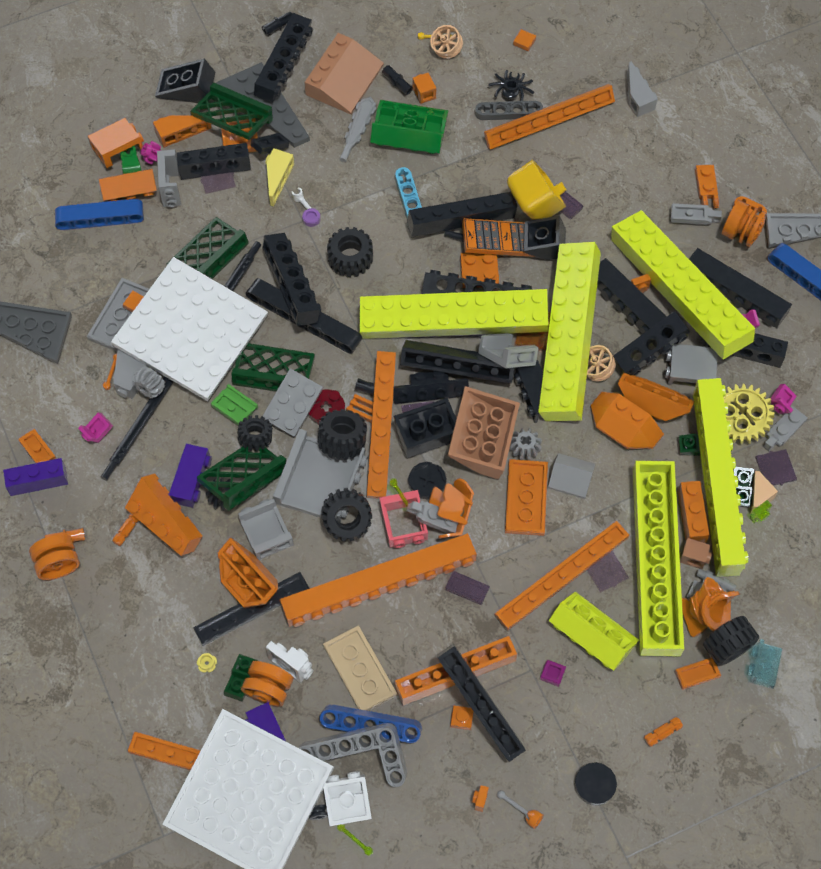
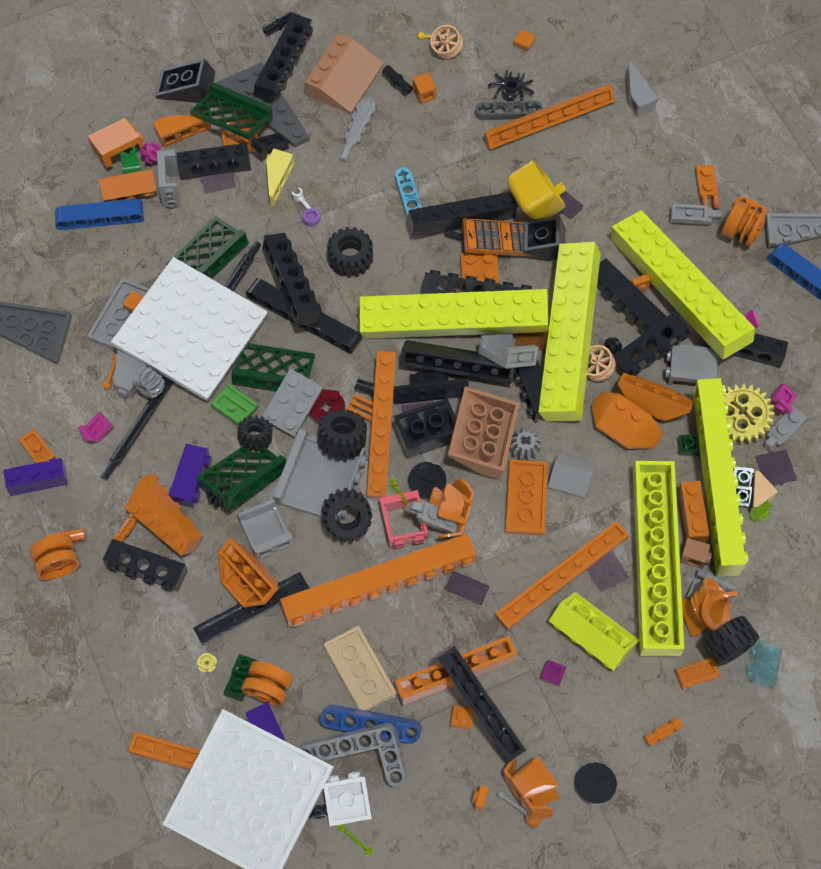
white plate [266,641,313,683] -> none
green piece [370,100,449,154] -> none
black brick [689,248,792,329] -> none
none -> black brick [102,539,188,592]
none -> orange piece [504,757,559,820]
none -> black plate [605,337,622,355]

